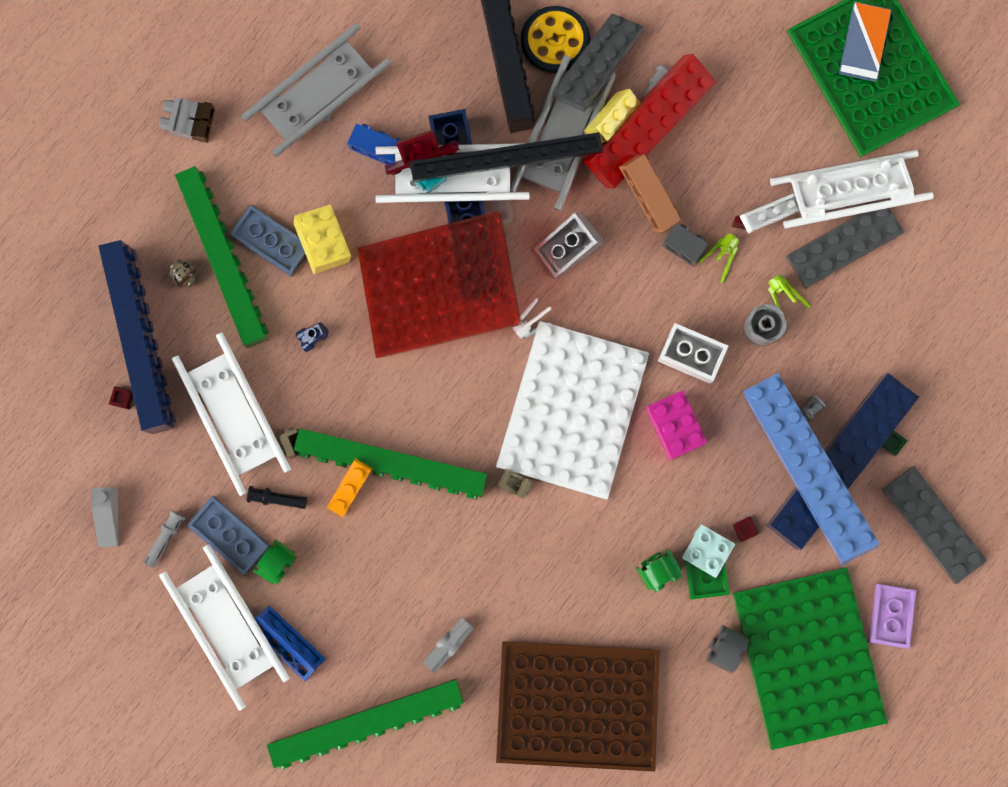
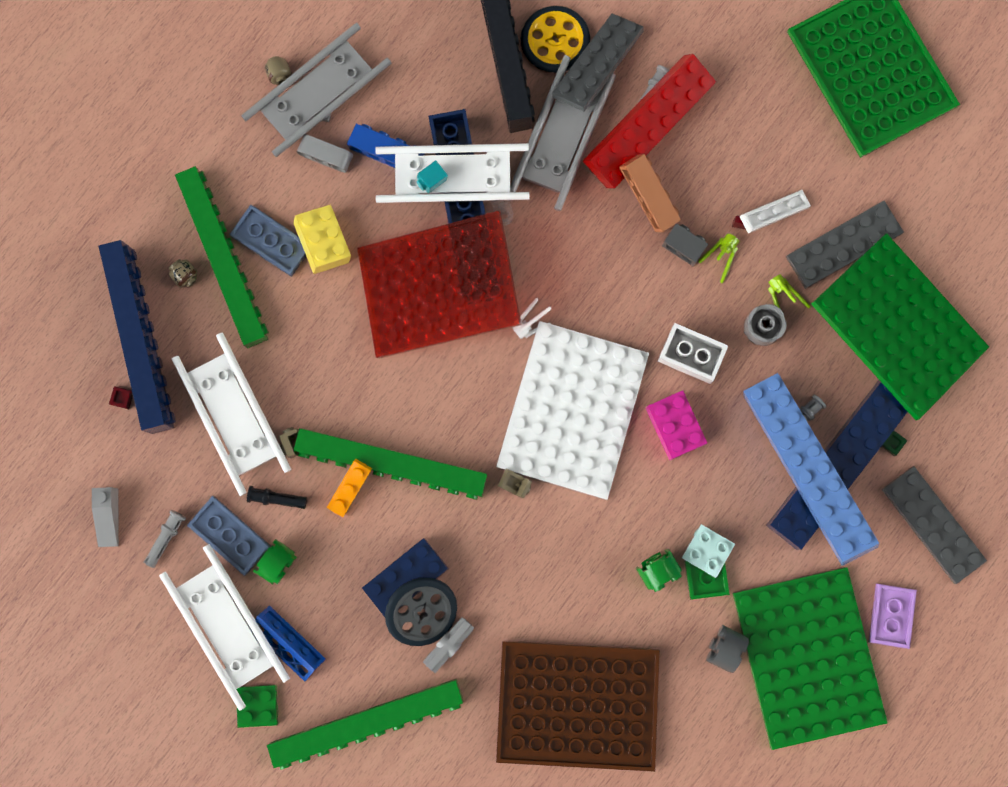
light grey hips [159,97,215,143] -> none
dark blue plate [296,322,328,352] -> none
dark red bracket [385,129,460,175] -> none
black plate [409,132,603,182] -> none
light grey slope [534,213,605,278] -> none
light yellow brick [584,89,640,143] -> none
dark red tile [732,516,759,542] -> none
white piece [770,150,934,229] -> none
tile [839,2,891,82] -> none
none -> green plate [236,685,278,728]
none -> dark tan head [265,56,292,85]
none -> light grey beam [297,135,353,173]
none -> dark blue brick [362,538,449,617]
none -> wedge [385,578,457,646]
none -> green plate [811,233,989,420]

